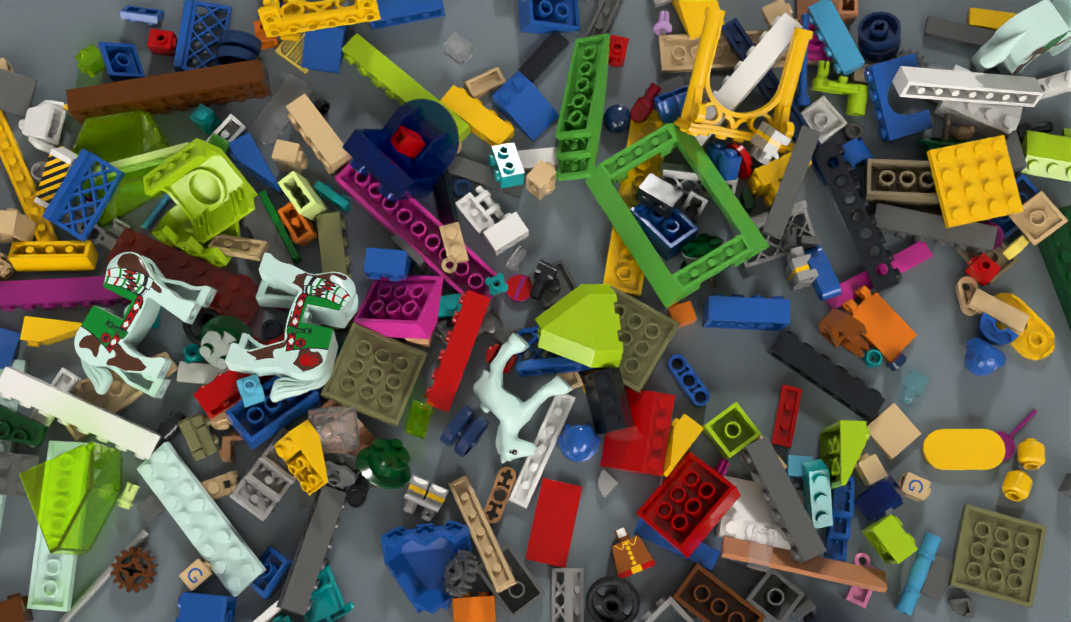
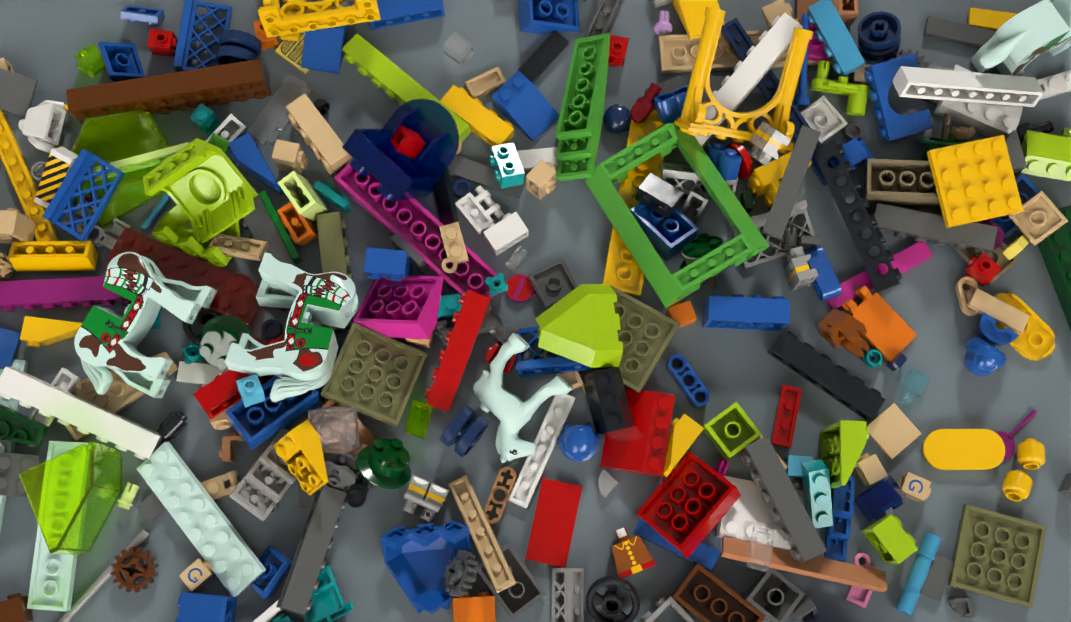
olive brick [177,412,220,461] -> none
black pin [529,259,559,300] -> none

